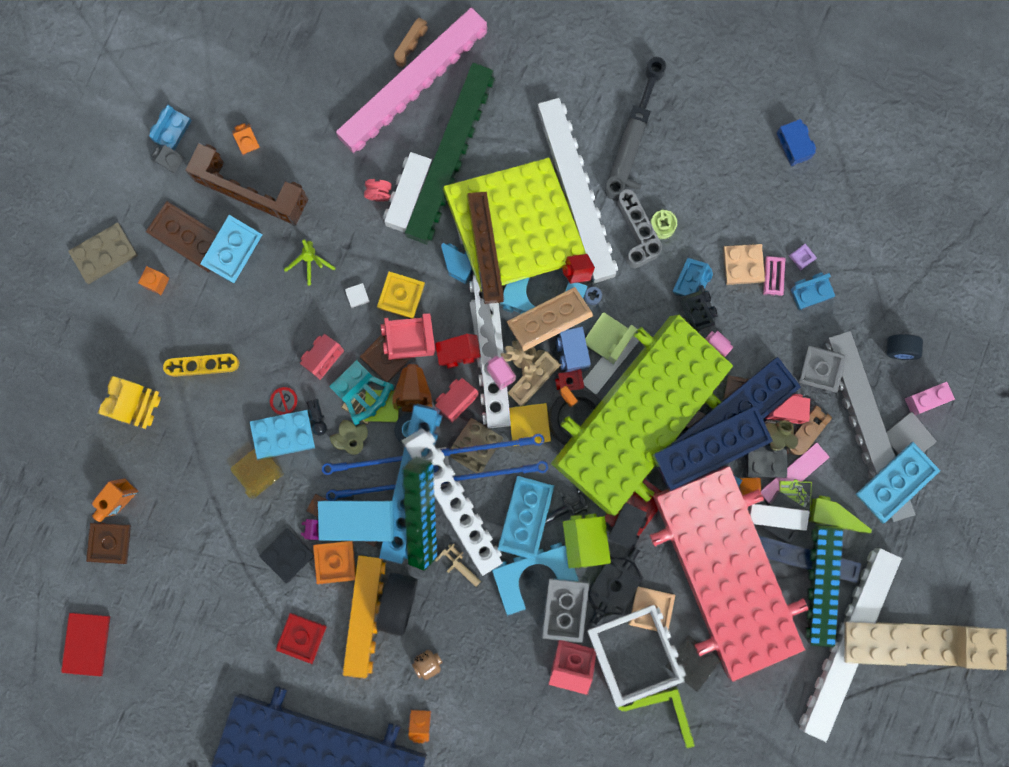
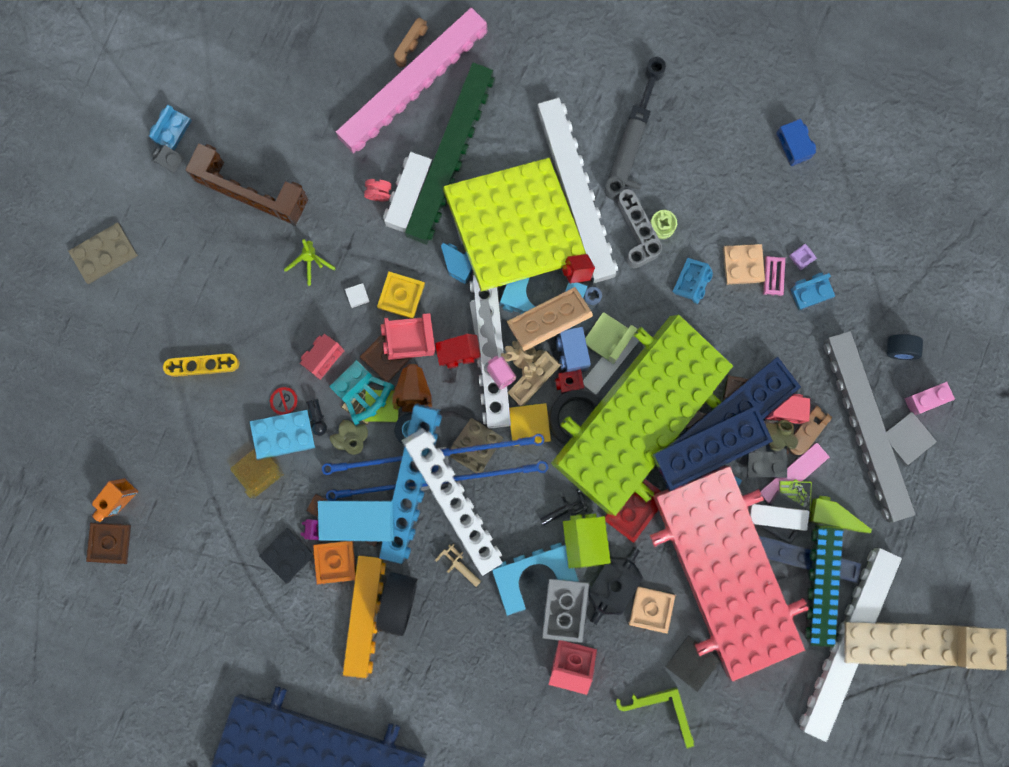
red tile [61,613,110,676] -> none
yellow piece [98,376,161,429] -> none
orange brick [138,266,169,295] -> none
reddish brown tile [145,201,218,273] -> none
medium azure plate [200,215,263,284] -> none
orange bracket [233,123,260,155] -> none
red tile [276,613,327,664] -> none
dark green brick [402,456,437,571] -> none
orange bracket [409,710,431,743] -> none
medium nougat head [412,650,442,680] -> none
coral slope [435,378,479,423] -> none
reddish brown plate [467,191,504,304] -> none
medium azure tile [498,476,554,560] -> none
orange tile [560,386,578,407] -> none
white window [588,605,686,707] -> none
black brick [607,503,648,549] -> none
black bracket [680,285,718,330] -> none
bright pink brick [705,330,733,357] -> none
orange tile [740,478,761,497] -> none
light grey tile [799,346,848,393] -> none
medium azure tile [855,442,940,523] -> none

